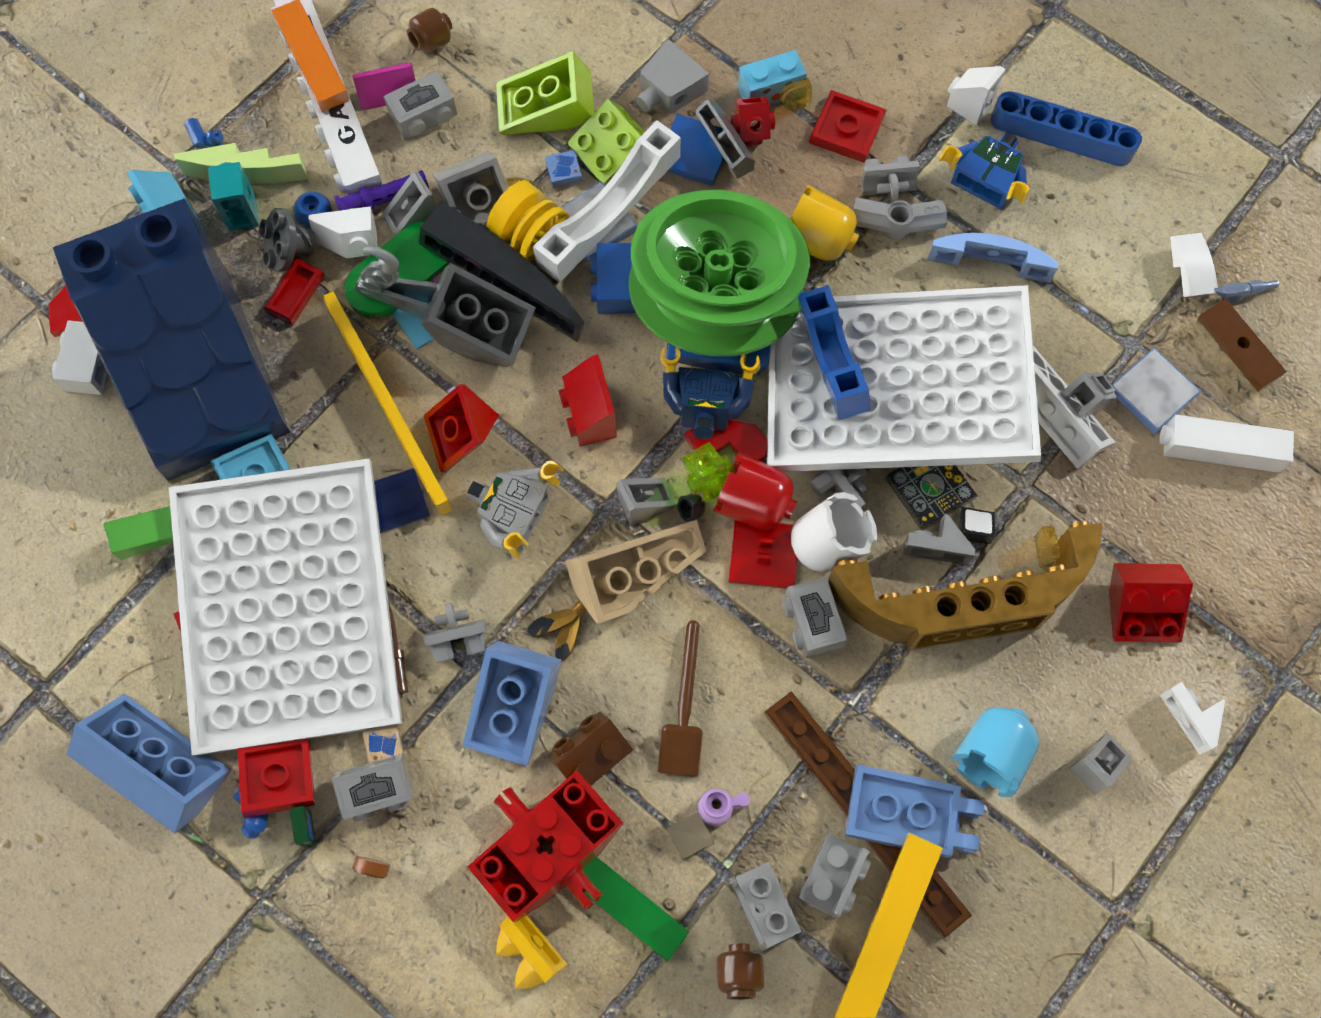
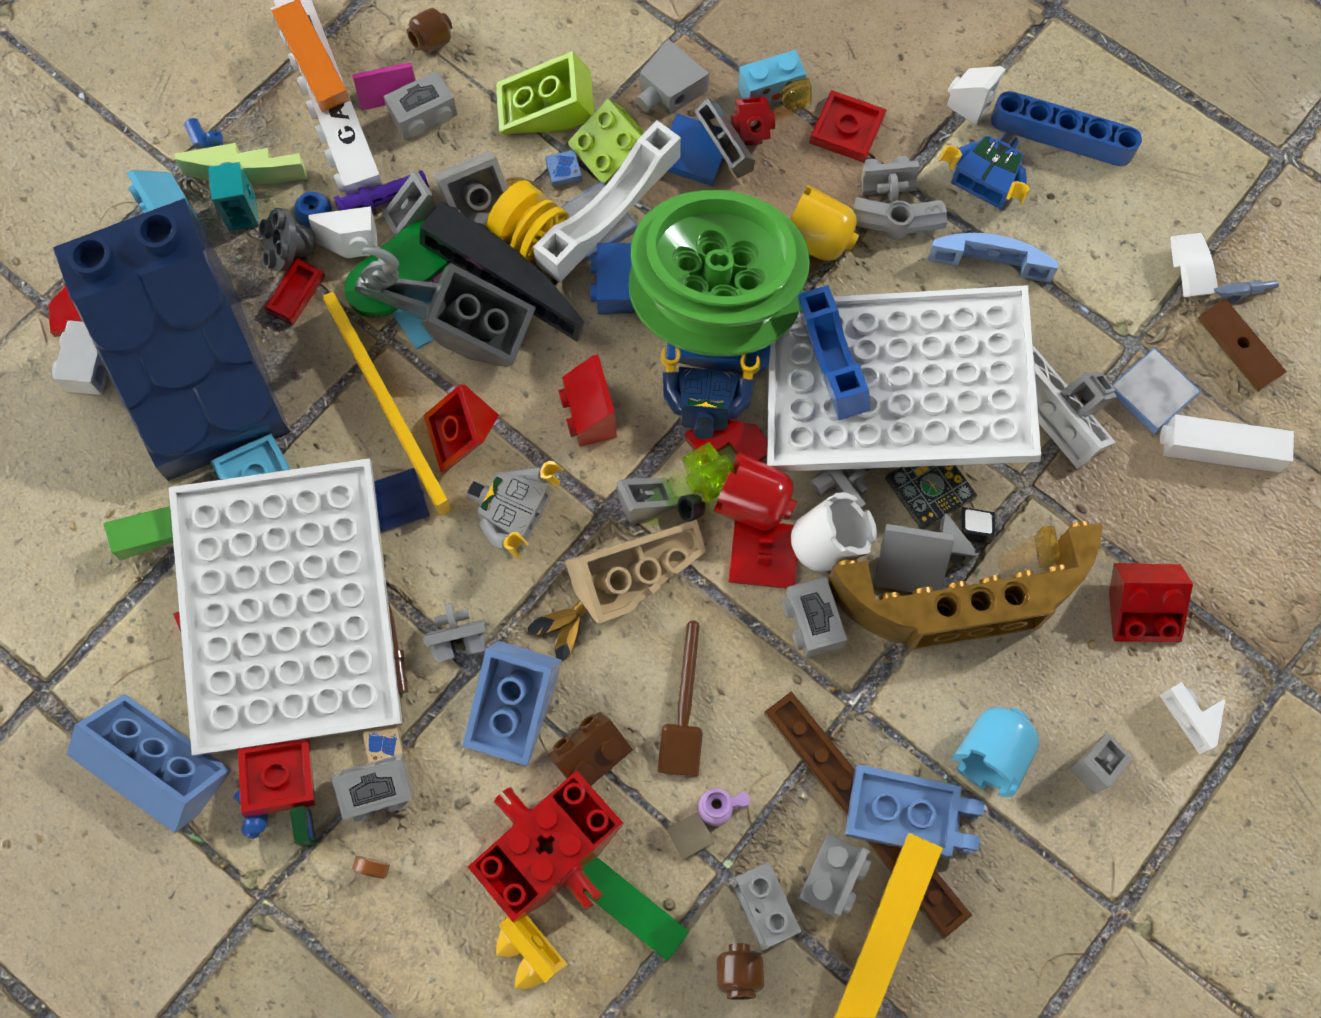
none -> light grey tile [874,524,954,592]

